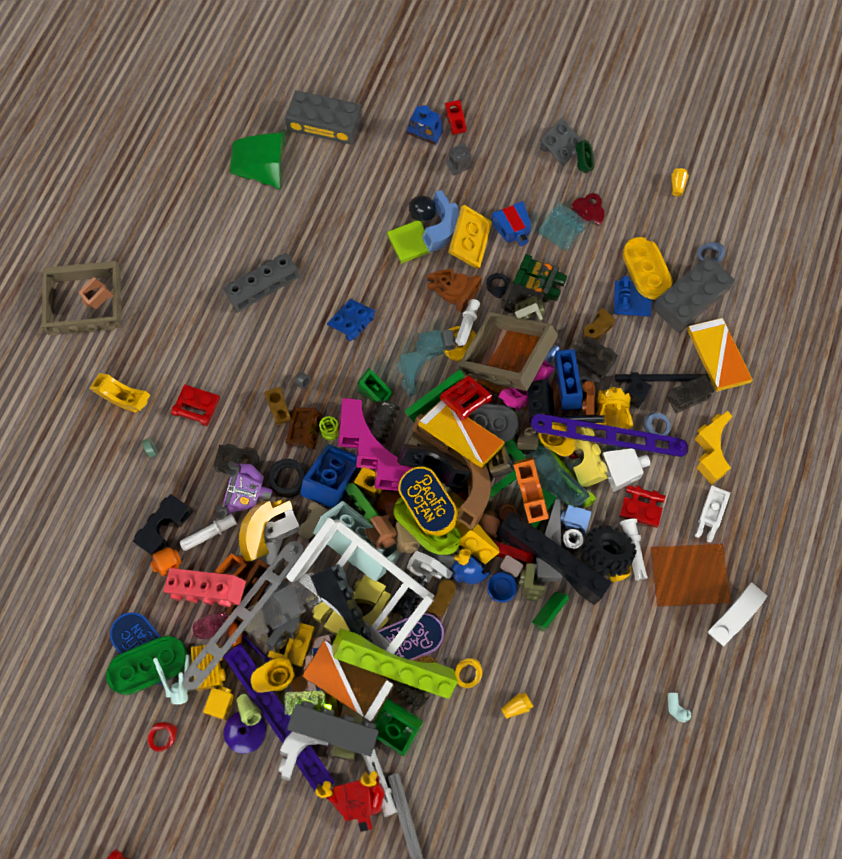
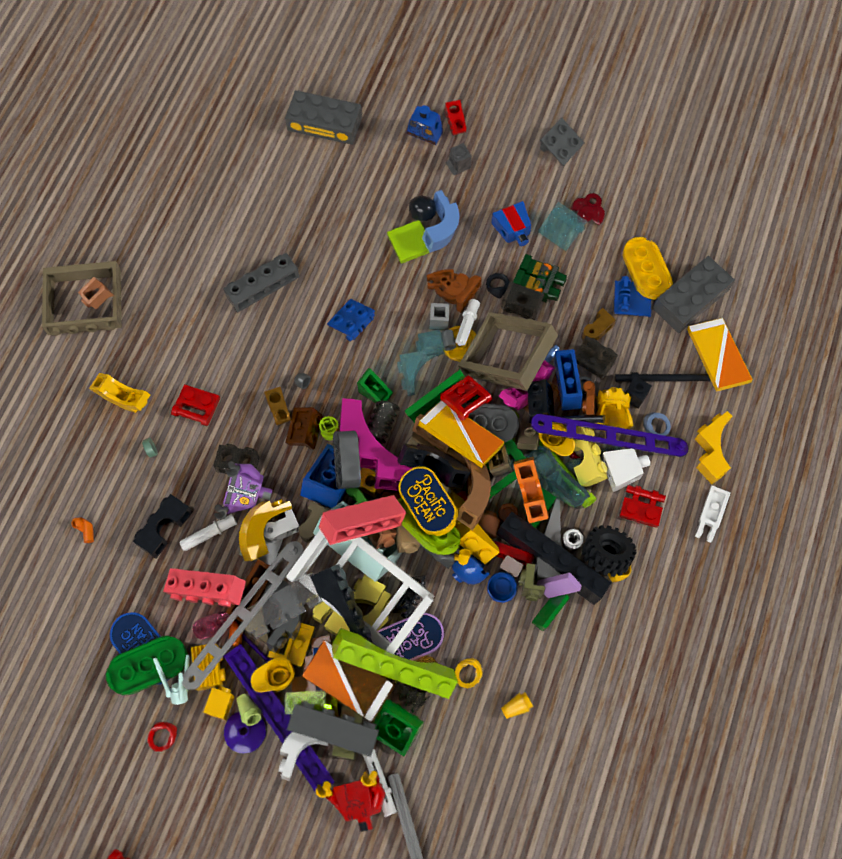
orange head [150,547,182,577] -> none
orange window [215,553,248,579] -> none
green wedge [229,129,286,190] -> none
black tyre [269,459,306,497] -> none
white bracket [407,550,453,583] -> none
pearl gold leg [425,580,456,621] -> none
yellow tile [448,205,492,269] -> none
clear orange tile [477,330,540,396] -> none
olive bracket [515,295,545,321] -> none
light blue window [560,505,591,537] -> none
dark green plate [576,139,594,174] -> none
white pin [620,519,648,581] -> none
clear orange piece [650,543,731,607] -> none
clear smoke brick [667,375,714,413] -> none
light aqua arm [667,693,691,722] -> none
yellow cone [671,168,689,196] -> none
sand blue piece [697,242,725,263] -> none
white arch [708,582,767,646] -> none
none -> orange arm [71,517,94,543]
none -> coral brick [319,495,406,545]
none -> dark grey beam [333,431,361,489]
none -> light grey brick [429,303,449,330]
none -> lavender tile [536,572,582,598]

